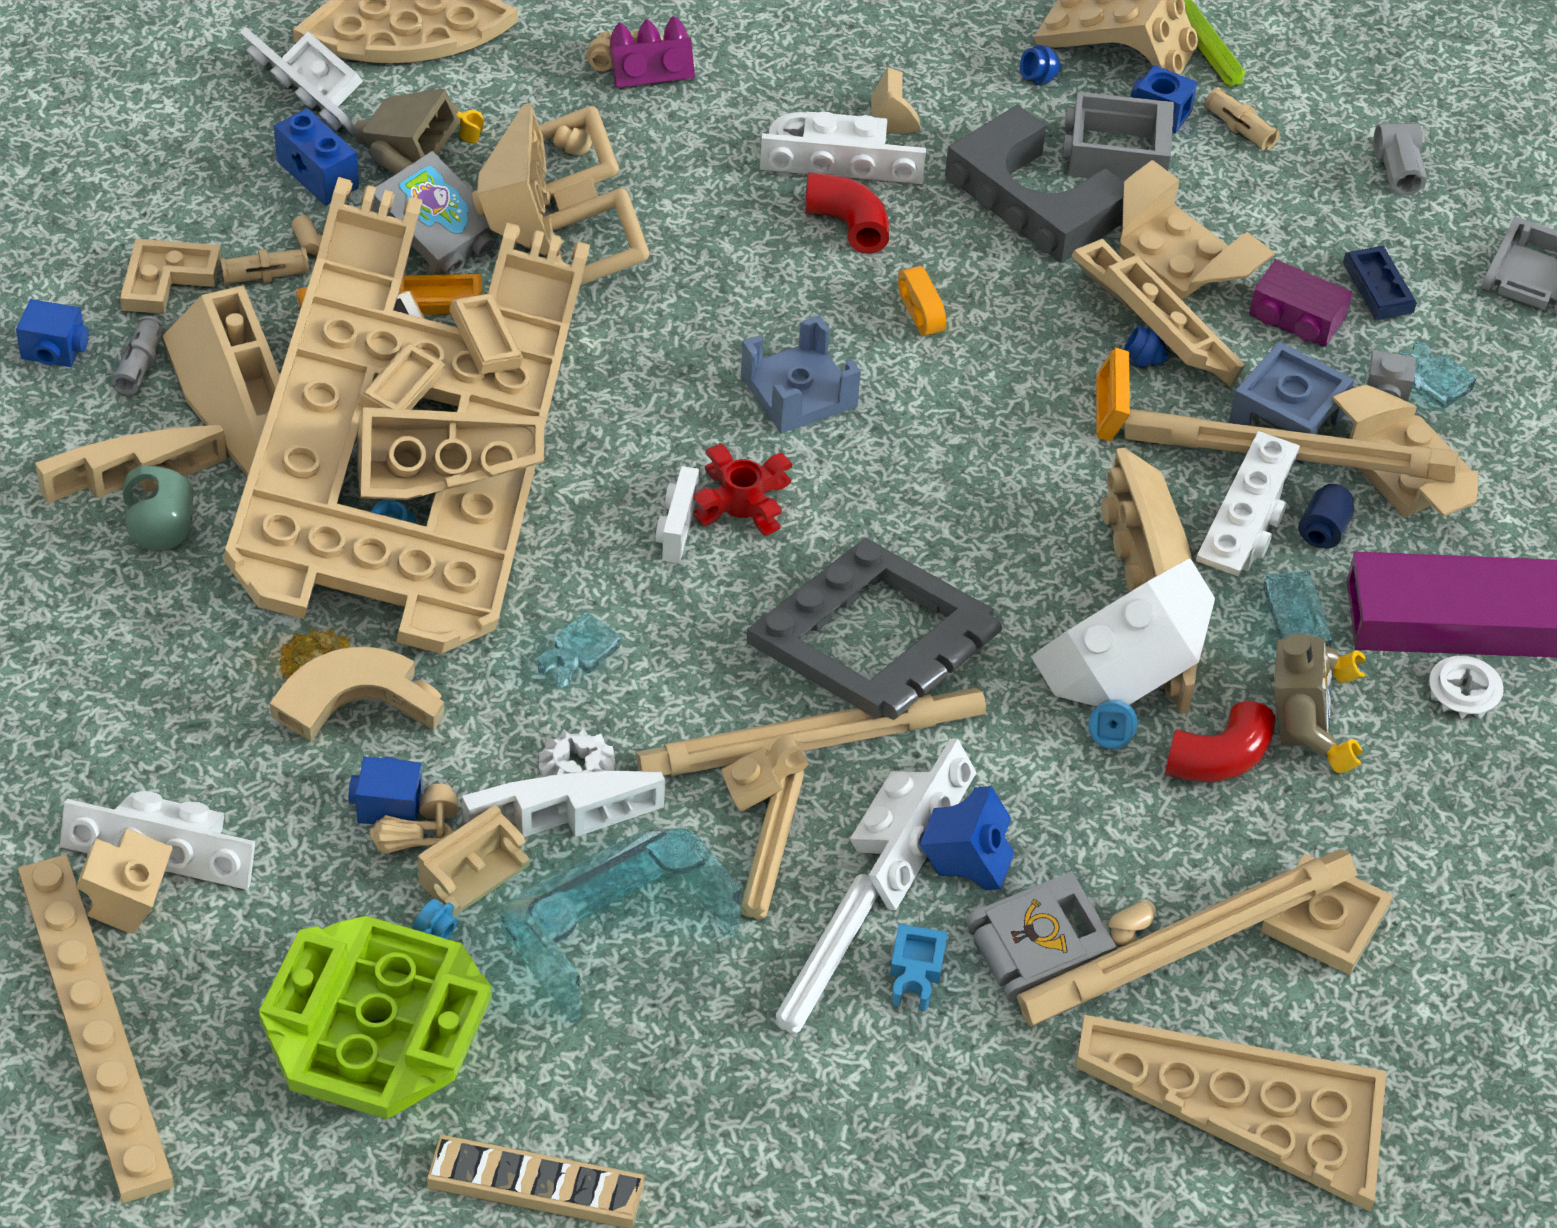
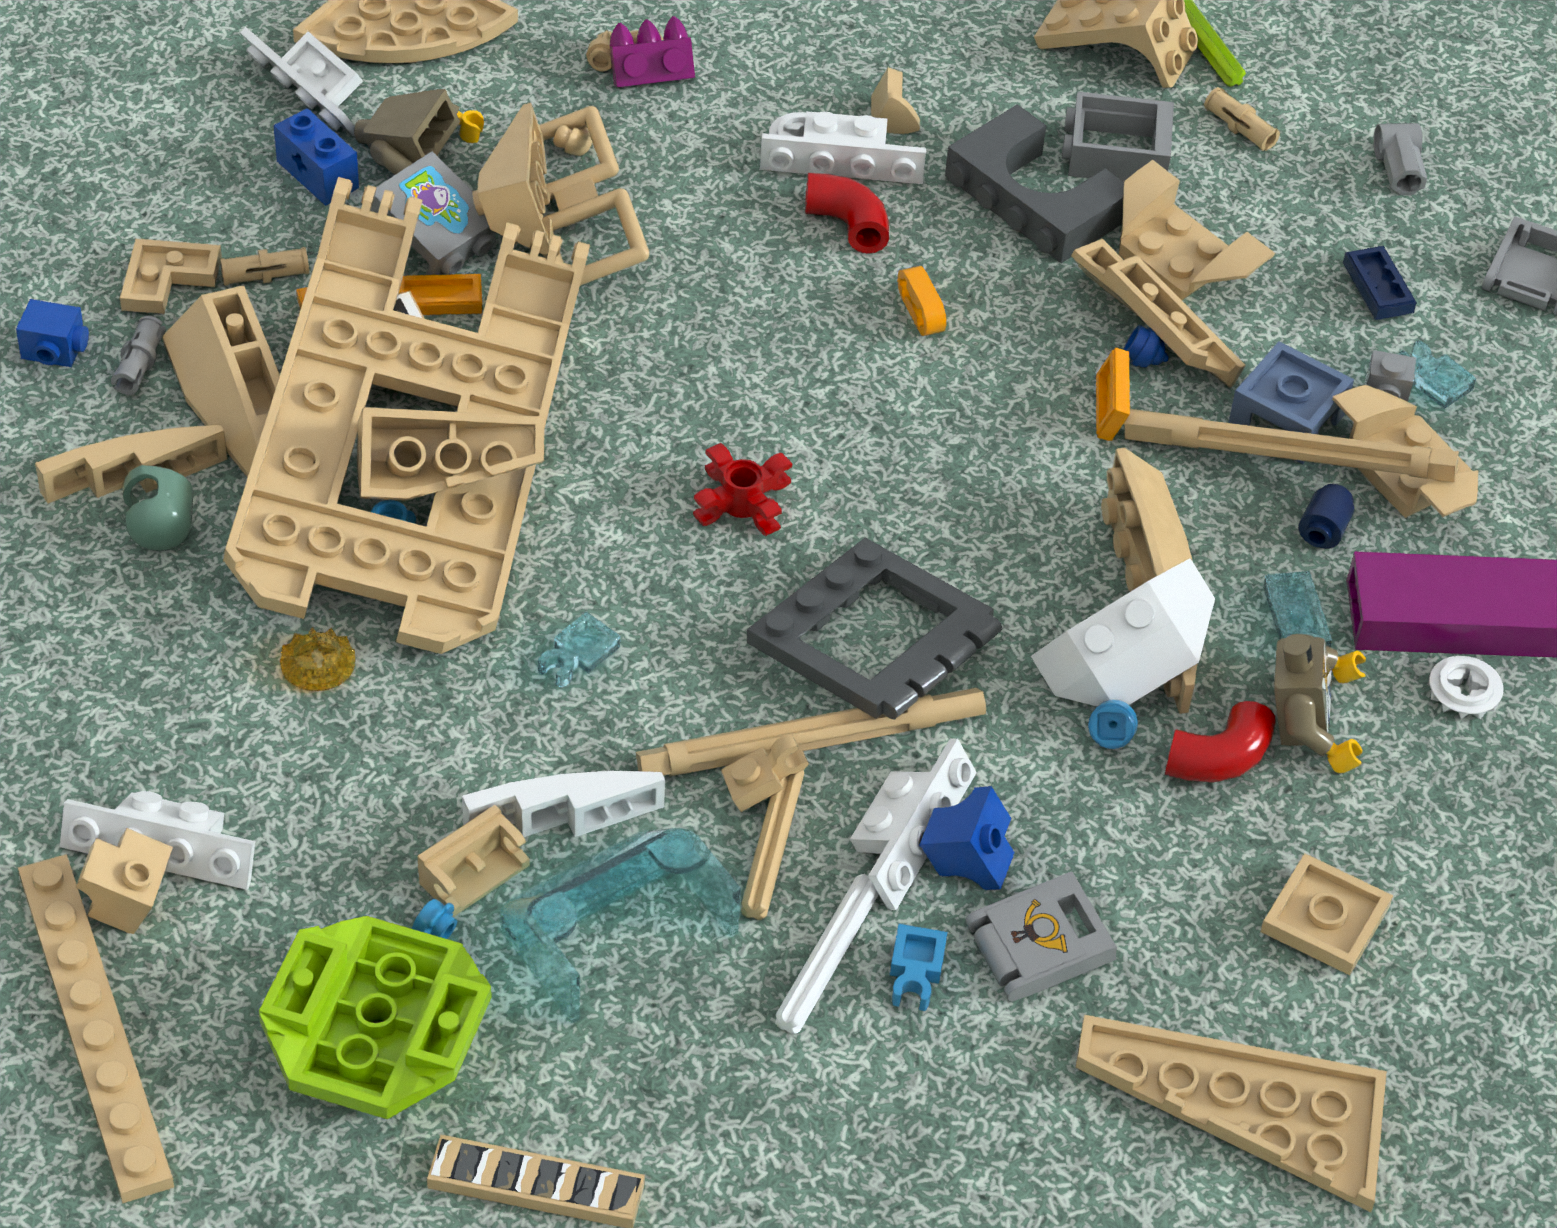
tan arch [270,647,444,742] -> none
tan arm [291,215,322,256] -> none
blue brick [348,756,423,825] -> none
tan tile [359,342,446,410] -> none
tan piece [370,784,458,854] -> none
tan tile [449,293,523,375] -> none
white gear [539,728,615,777] -> none
white plate [656,466,699,564] -> none
sand blue panel [741,315,861,433] -> none
tan piece [1016,849,1358,1027] -> none
blue plate [1020,45,1062,85] -> none
tan arm [1107,899,1156,946] -> none
blue brick [1131,65,1198,134] -> none
white bracket [1196,431,1300,577] -> none
magenta brick [1249,259,1352,347] -> none

